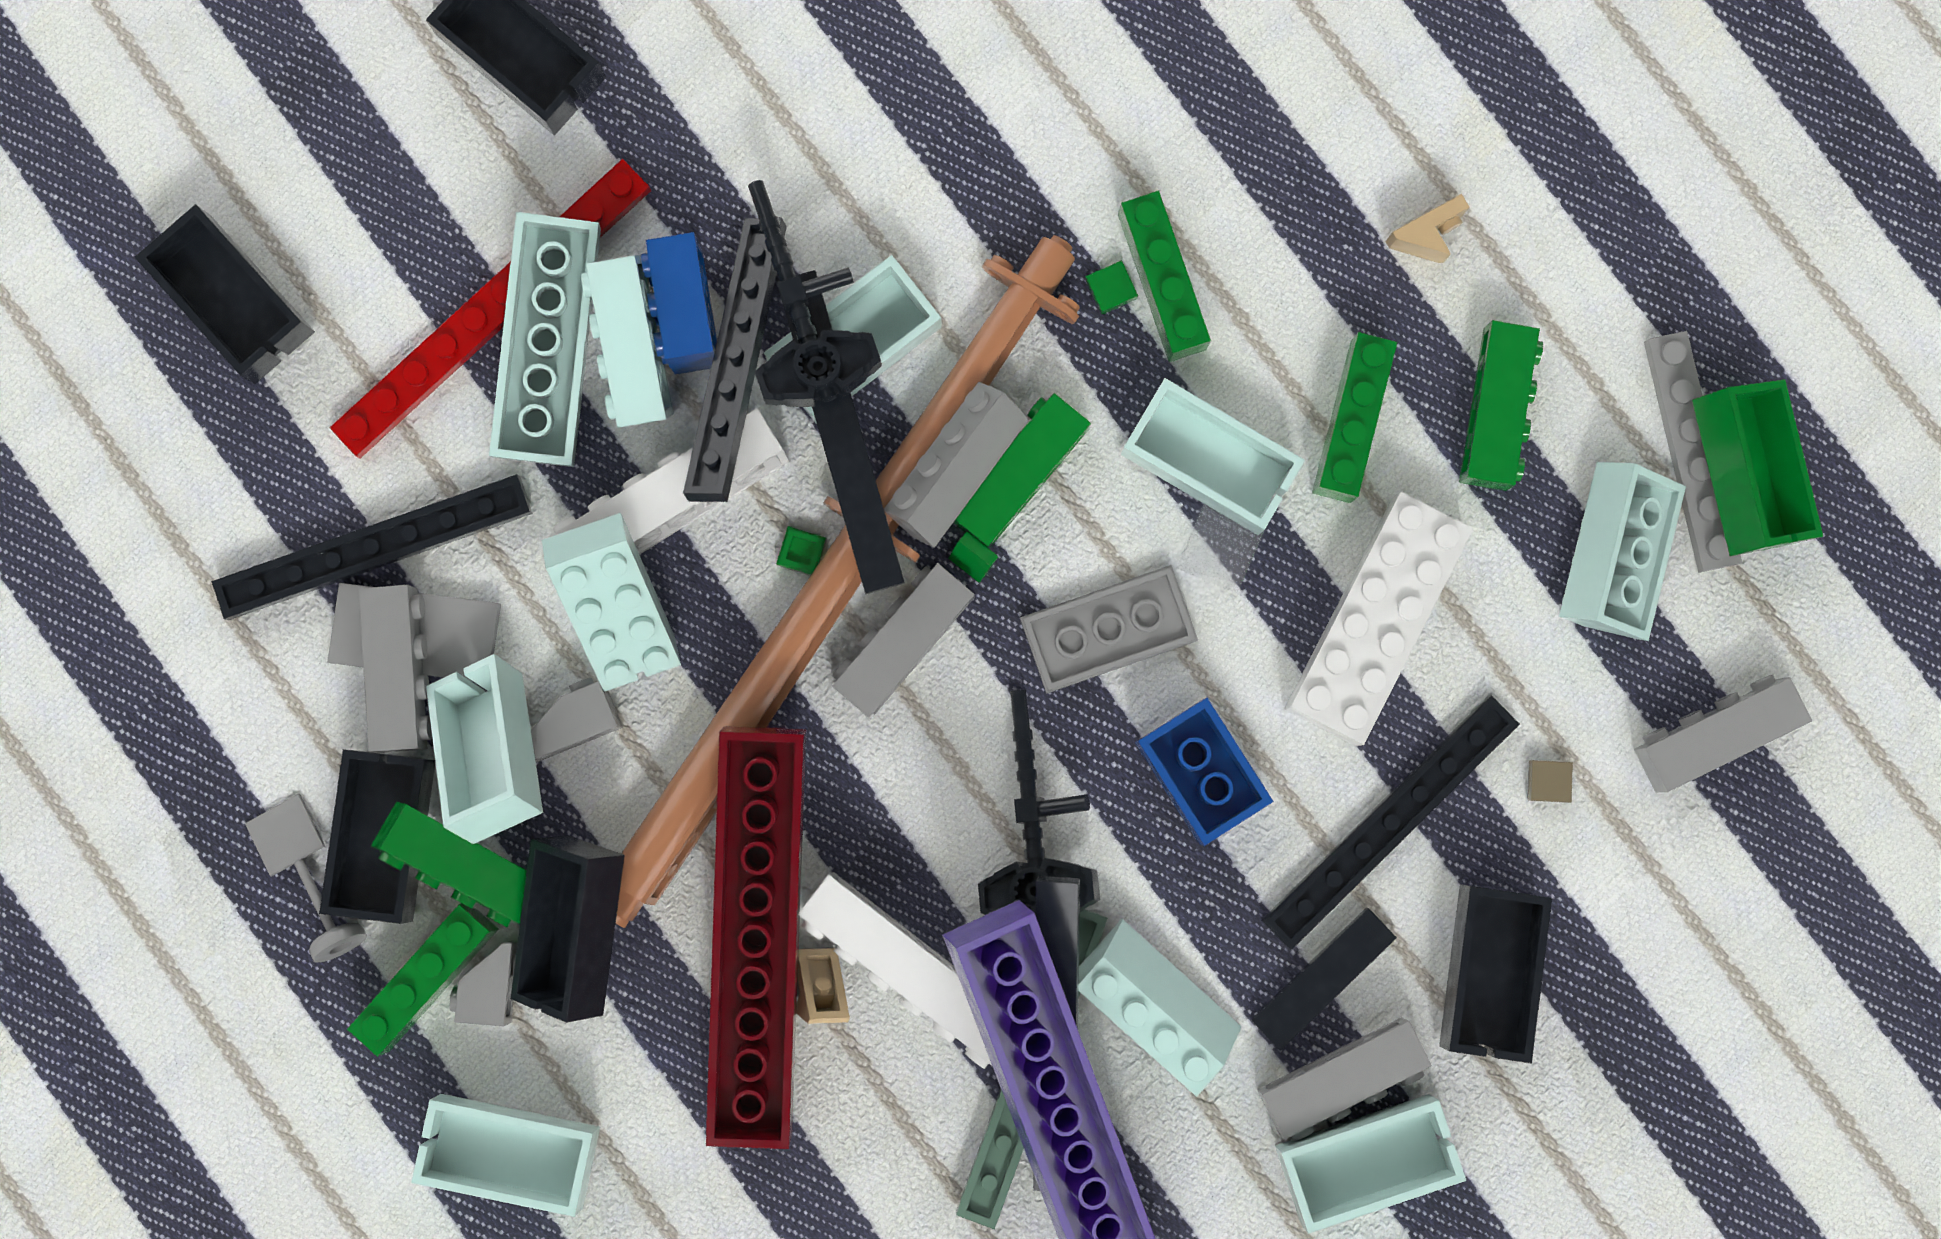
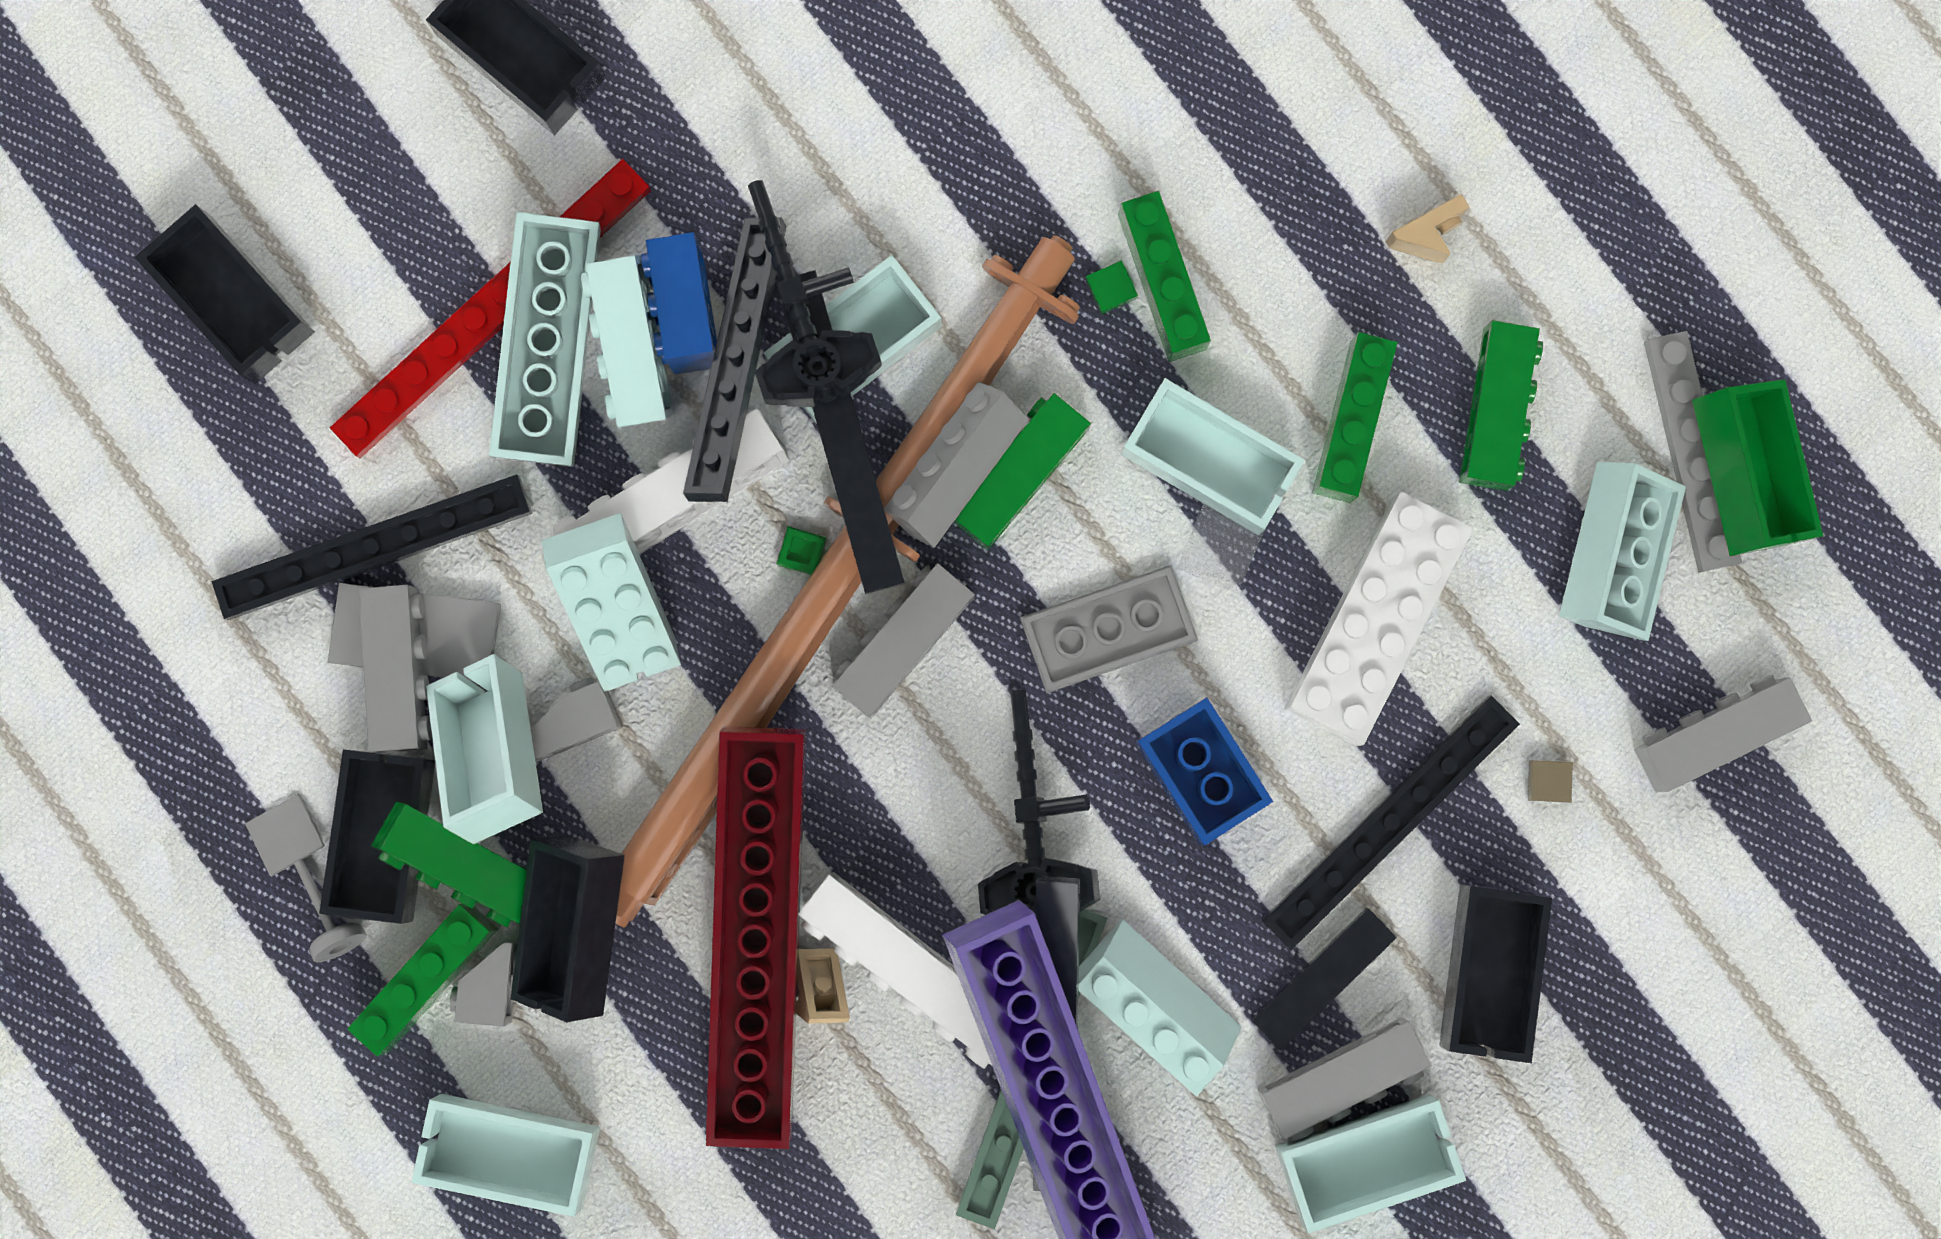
green tile [948,532,998,583] -> none

